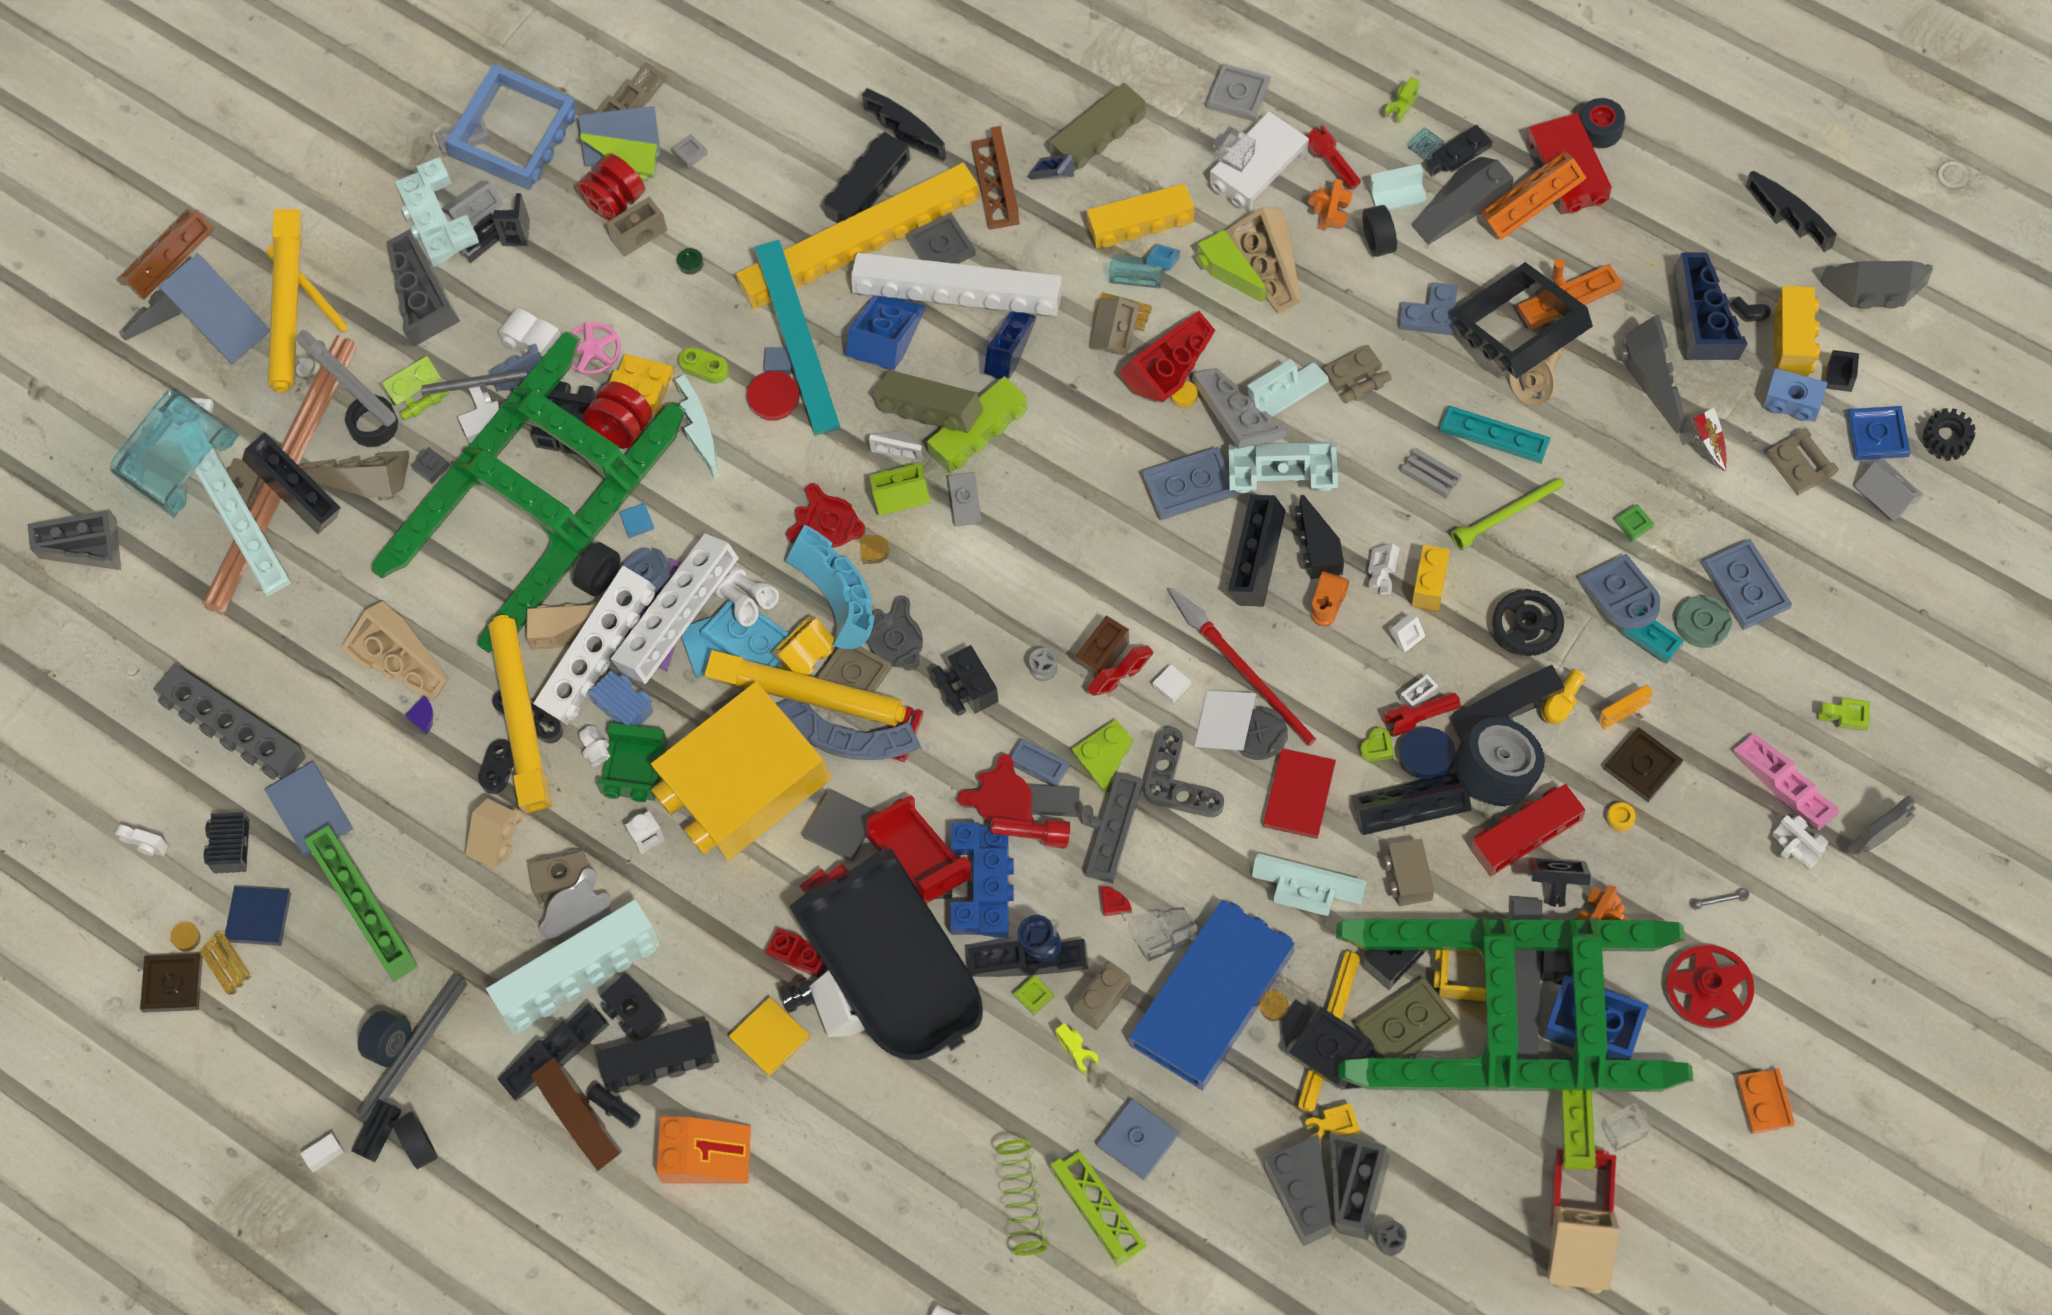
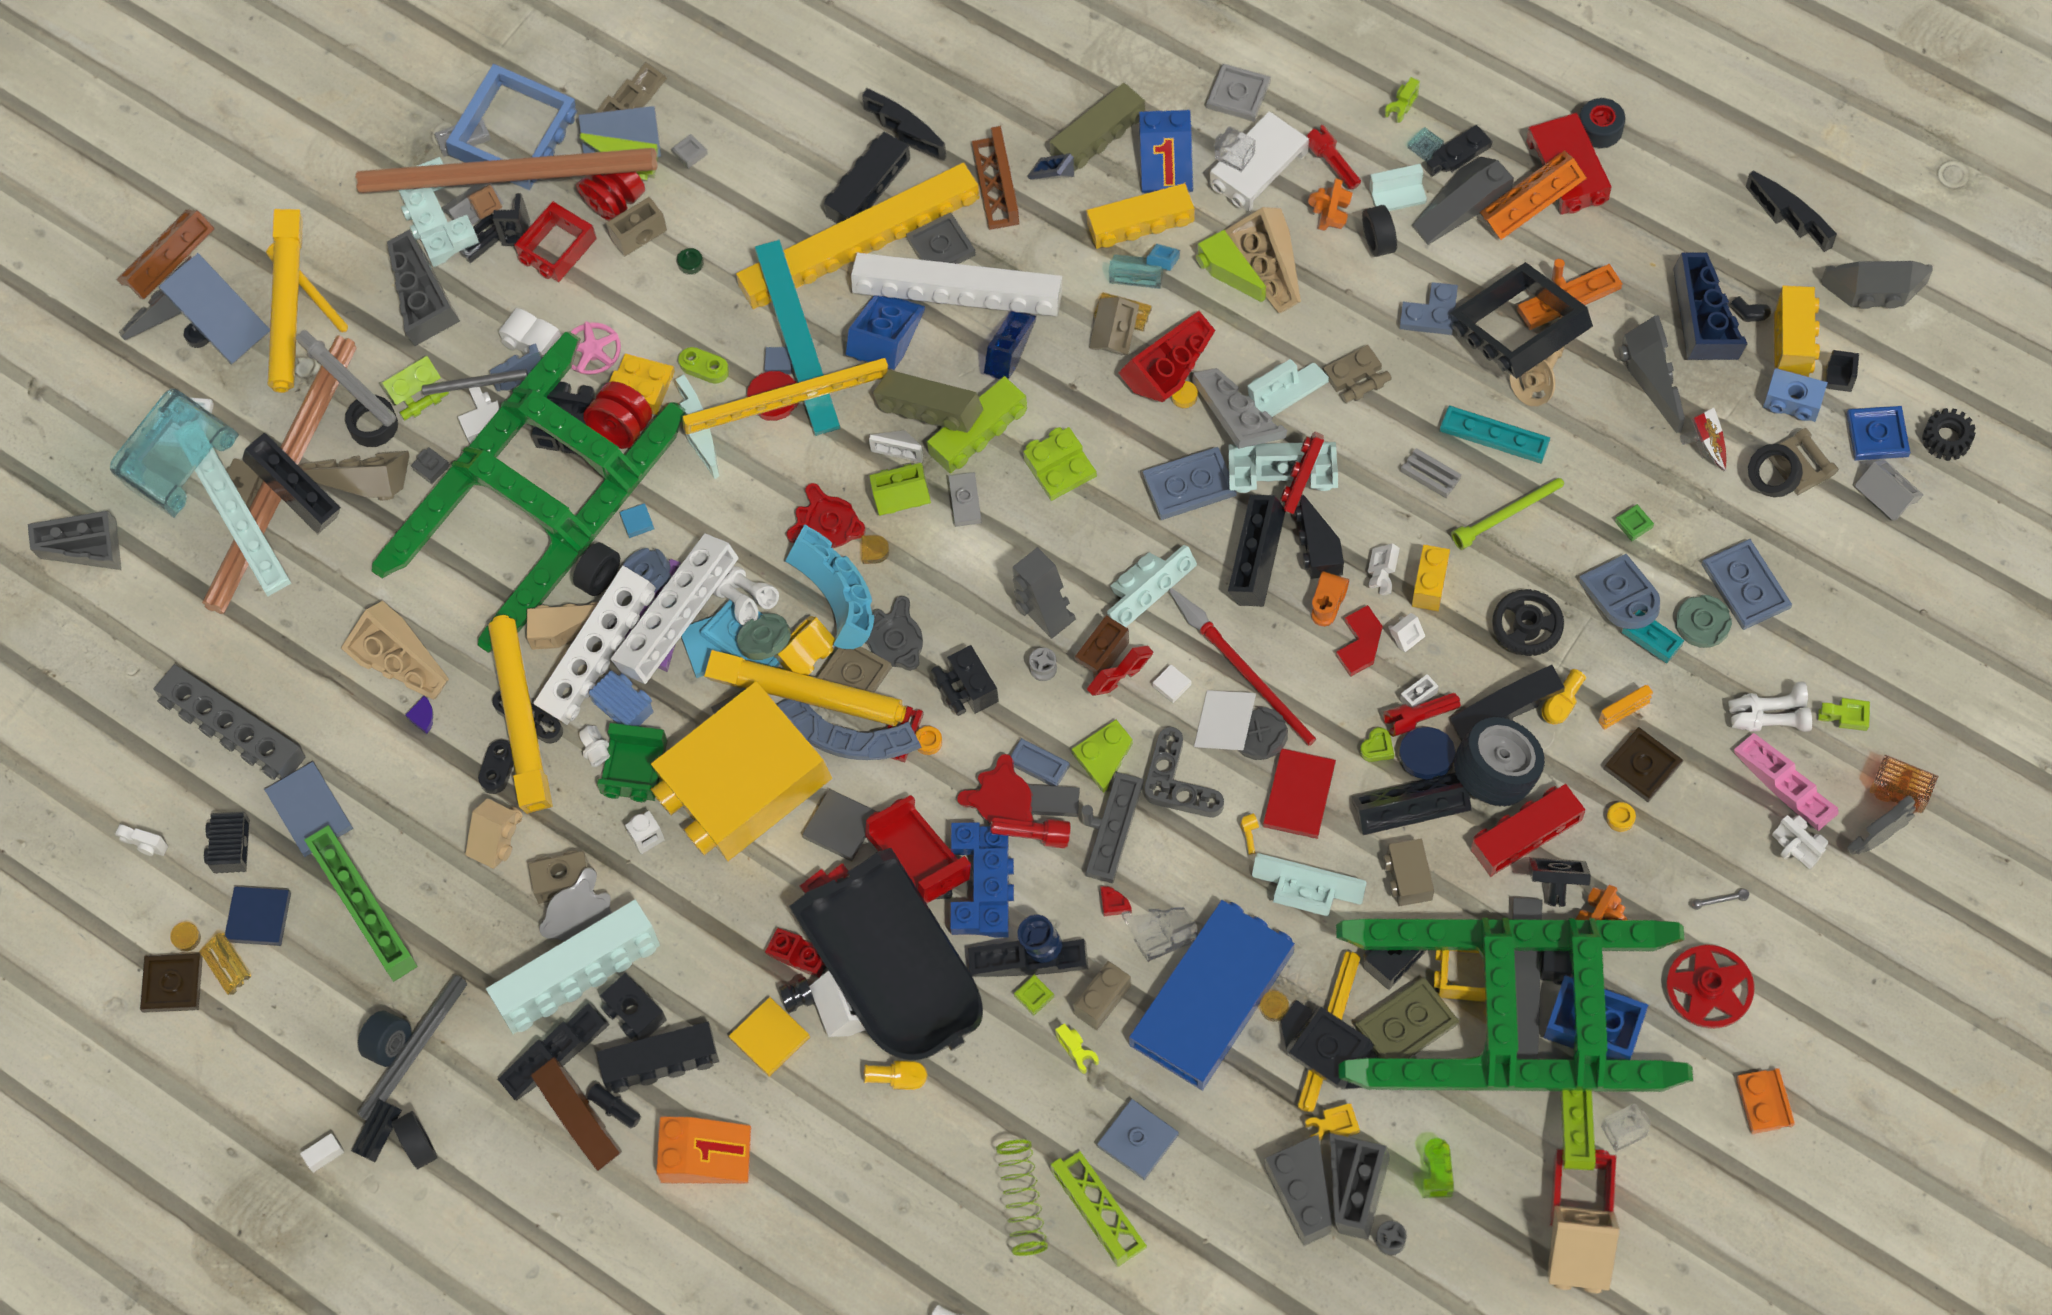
none -> black tile [183,323,209,348]
none -> nougat axle [356,148,658,193]
none -> medium nougat tile [467,184,502,219]
none -> red window [515,201,597,283]
none -> yellow tile [683,358,888,435]
none -> sand green tile [737,614,791,660]
none -> yellow arm [864,1060,927,1090]
none -> light orange tile [915,726,942,755]
none -> dark grey wedge [1013,547,1076,639]
none -> lime plate [1023,427,1097,501]
none -> light aqua bracket [1107,545,1197,627]
none -> blue slope [1139,110,1193,193]
none -> yellow hand [1240,813,1259,855]
none -> red tile [1280,431,1324,514]
none -> red tile [1336,605,1383,677]
none -> clear neon green leg [1422,1138,1454,1198]
none -> white piece [1728,682,1812,732]
none -> black tyre [1748,443,1803,498]
none -> clear orange brick [1869,755,1939,813]

